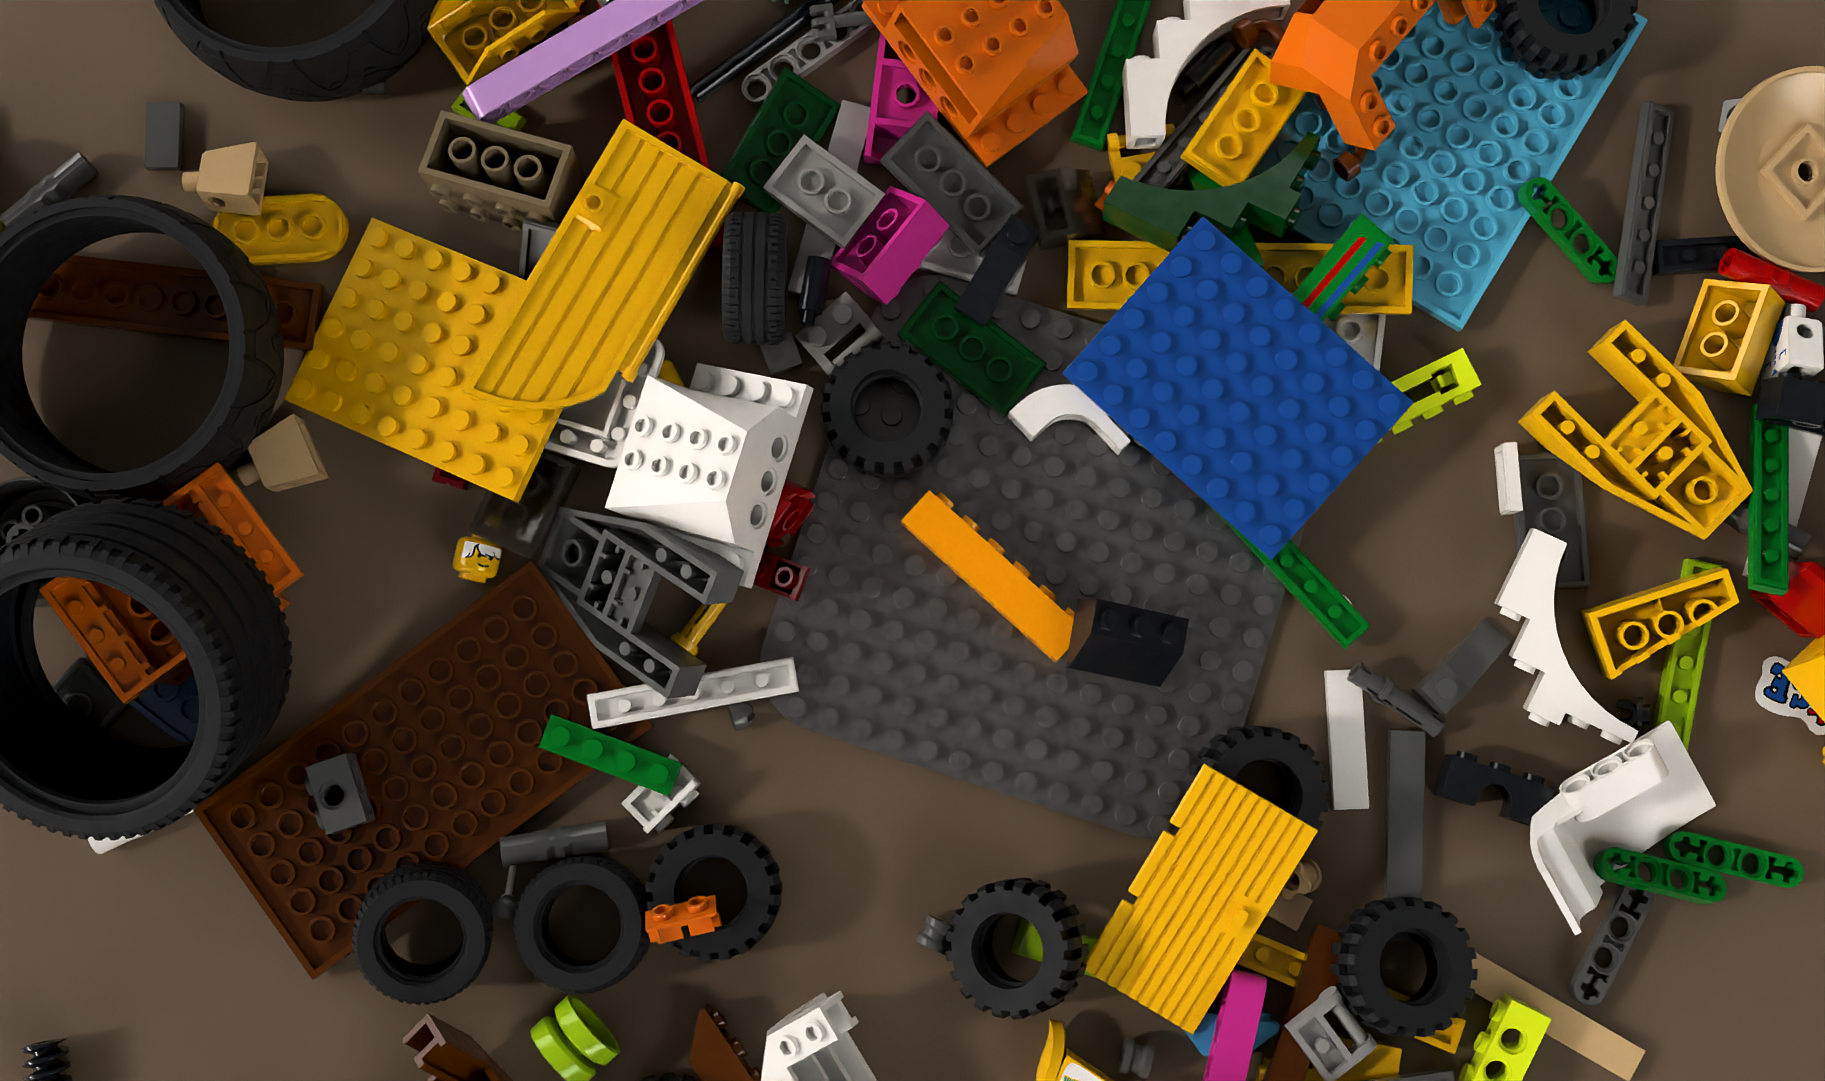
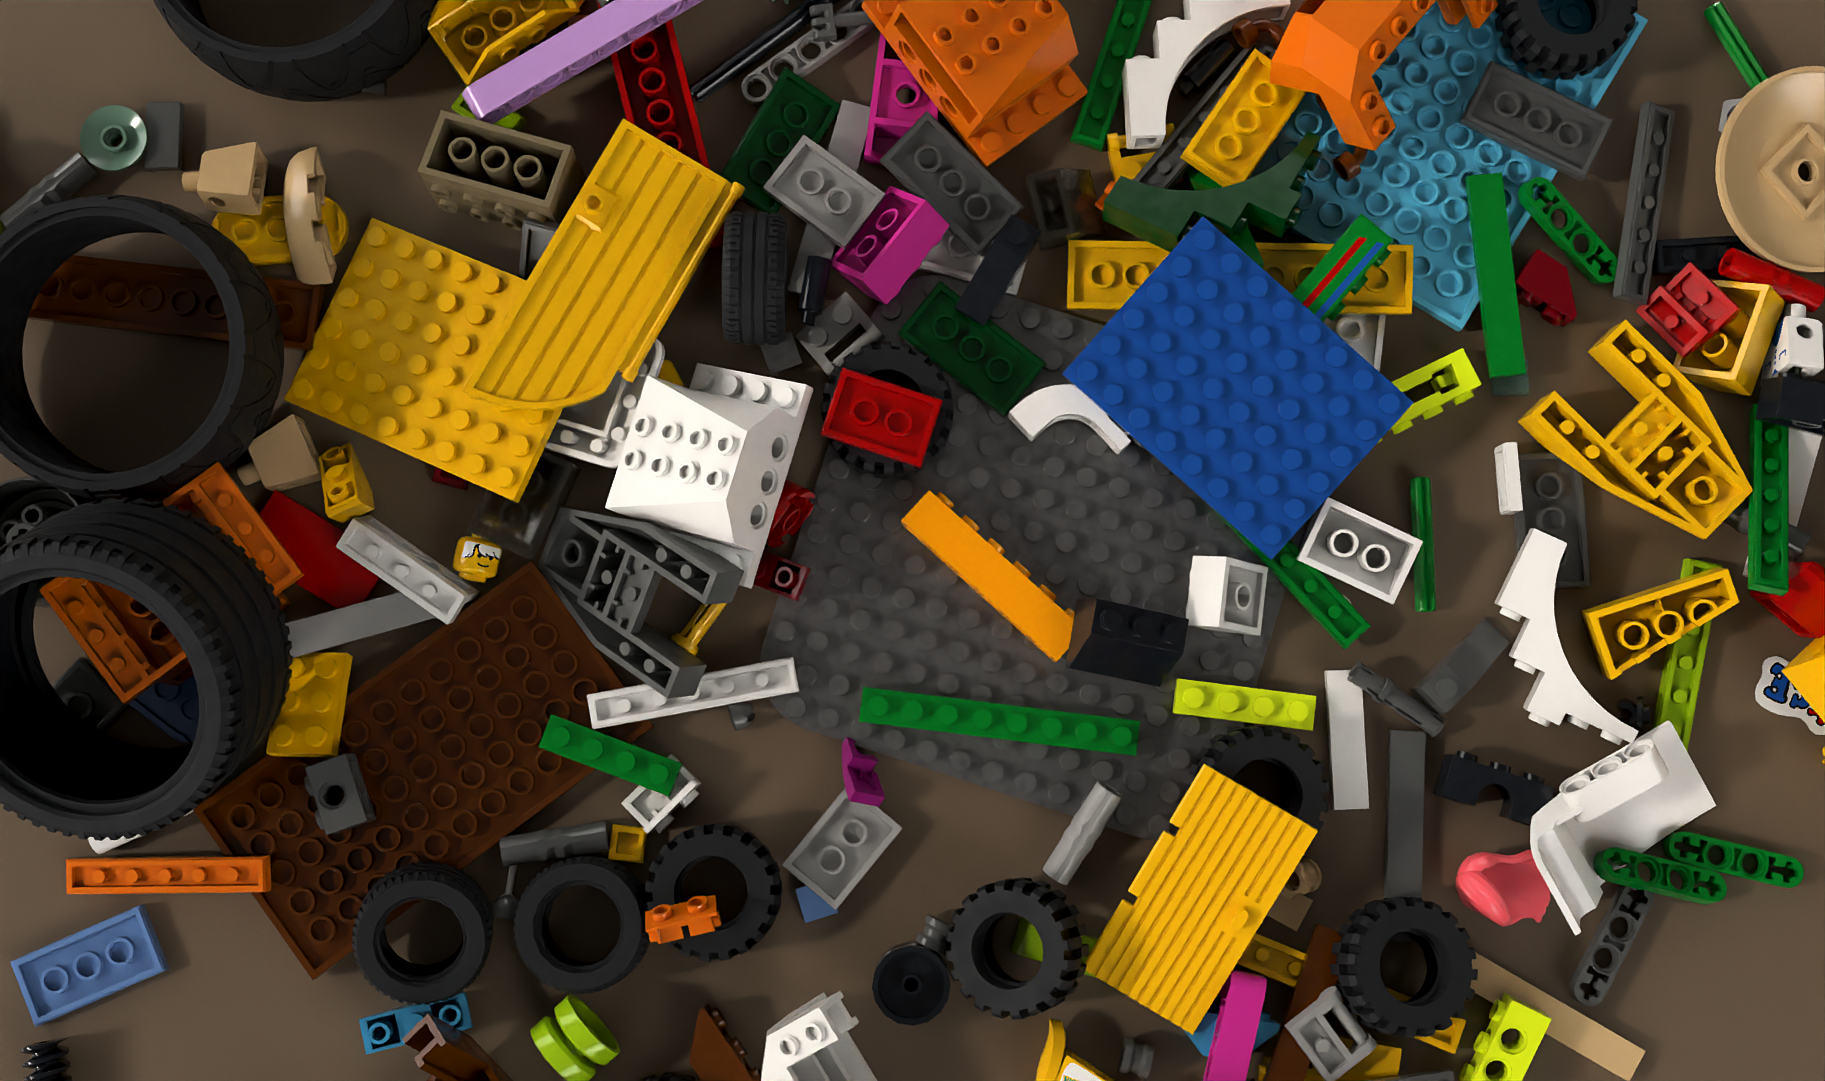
none -> medium blue tile [10,904,170,1027]
none -> orange tile [66,855,271,894]
none -> sand green dish [80,105,148,171]
none -> red tile [259,490,381,609]
none -> yellow plate [266,652,353,758]
none -> tan brick [283,147,337,285]
none -> light grey tile [285,592,437,658]
none -> yellow slope [319,442,375,523]
none -> white fence [336,515,480,625]
none -> dark azure slope [359,992,473,1055]
none -> yellow tile [608,824,648,863]
none -> light grey plate [782,789,902,910]
none -> medium blue tile [795,886,839,923]
none -> red tile [820,368,943,468]
none -> magenta slope [842,737,885,807]
none -> green plate [859,687,1140,756]
none -> black wheel [872,941,951,1026]
none -> light grey axle [1043,781,1123,885]
none -> neon yellow plate [1172,678,1317,731]
none -> white slope [1186,556,1268,636]
none -> white slope [1297,497,1423,604]
none -> green axle [1410,477,1436,612]
none -> coral piece [1455,850,1551,927]
none -> dark grey tile [1459,61,1614,182]
none -> green tile [1465,173,1526,379]
none -> clear light blue tile [1491,361,1529,396]
none -> dark red slope [1515,249,1577,327]
none -> red slope [1635,262,1743,358]
none -> green axle [1704,1,1769,89]

